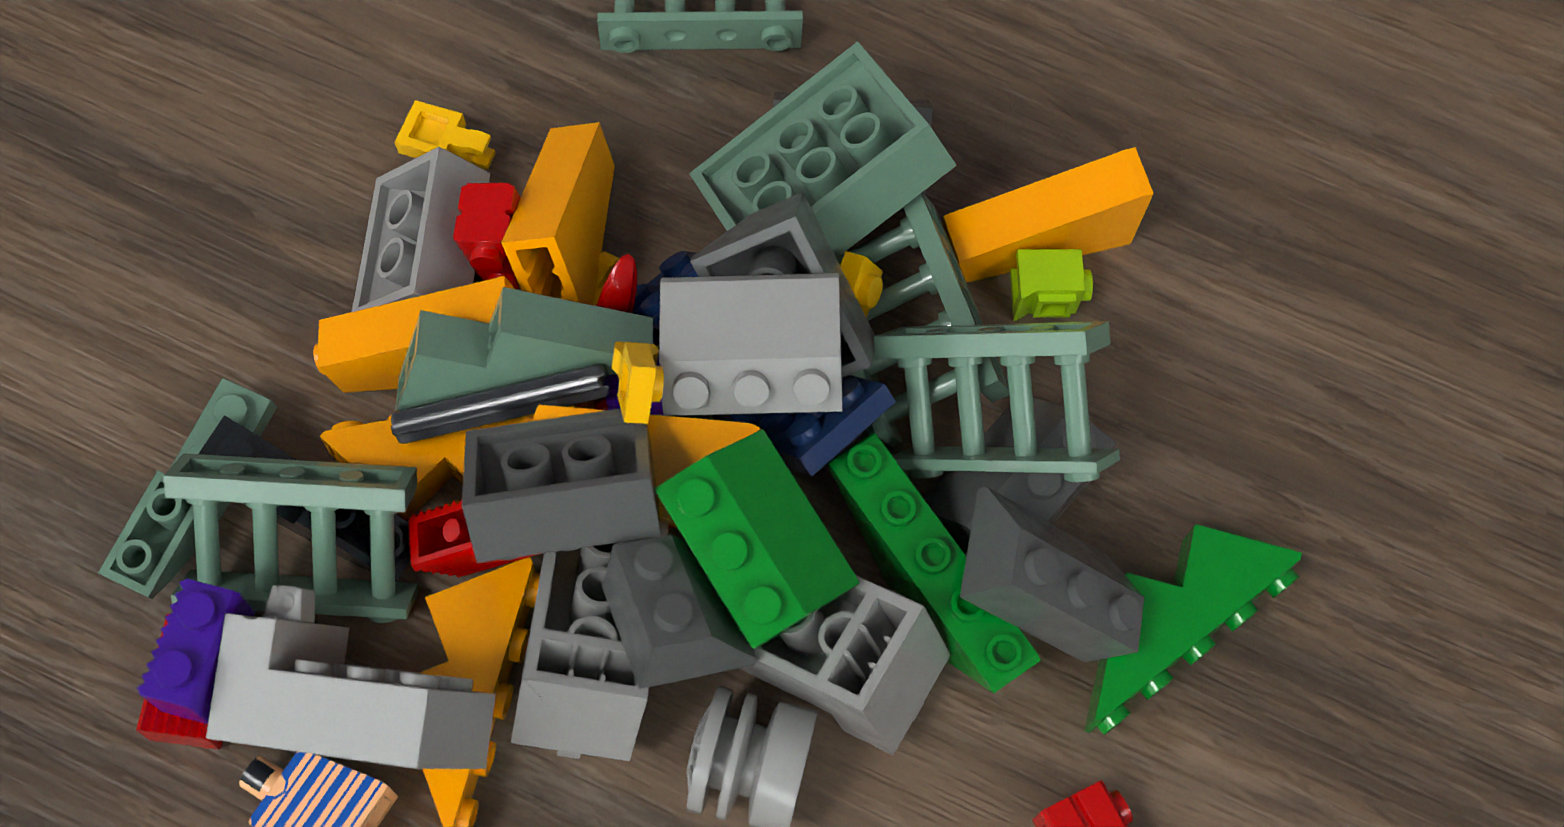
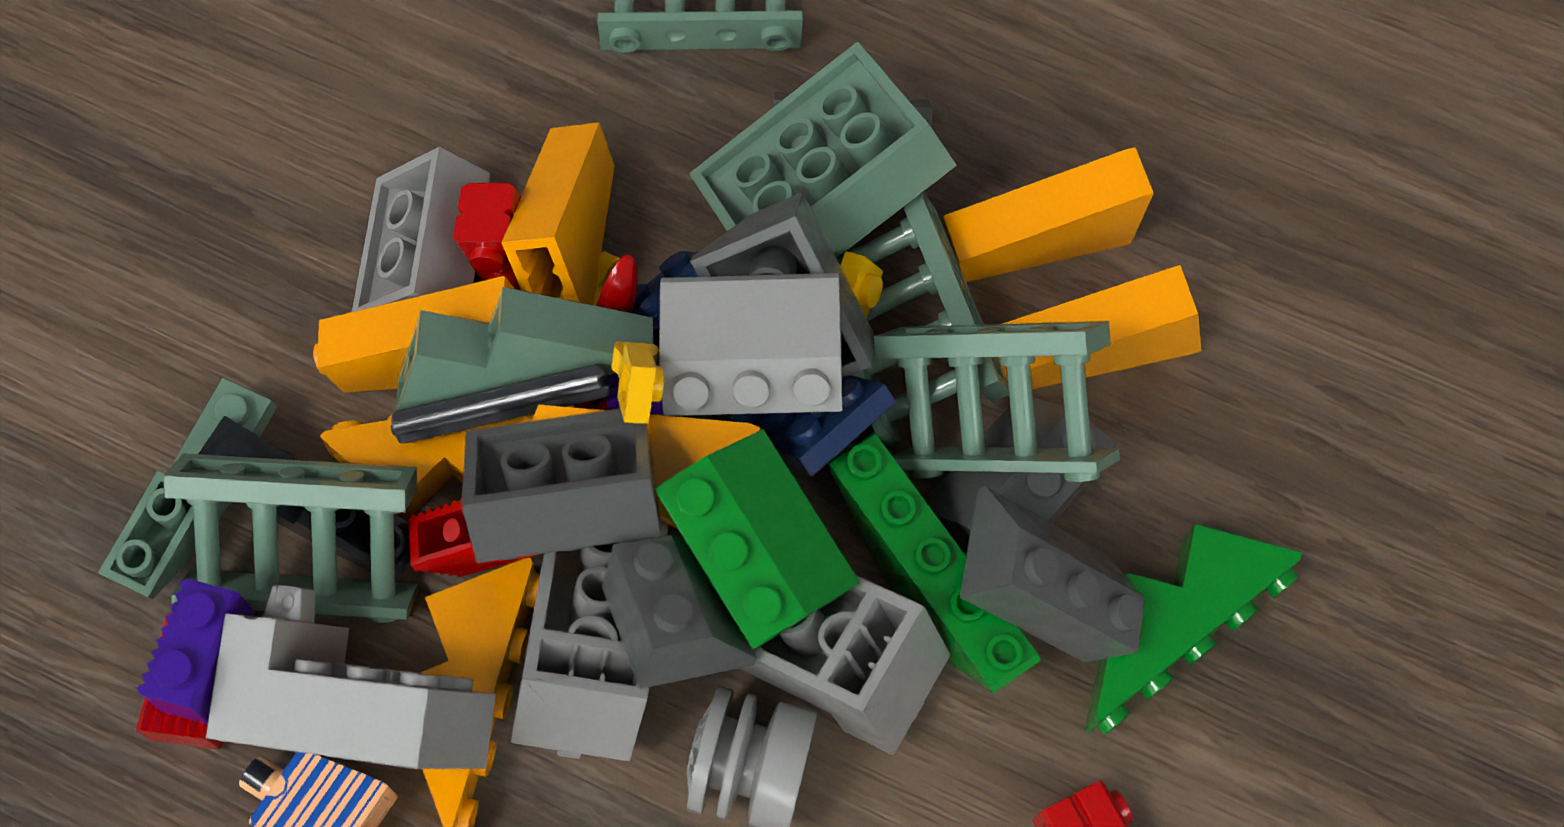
yellow plate [394,100,496,170] -> none
lime window [1010,249,1093,321] -> none
none -> light orange slope [998,265,1202,390]

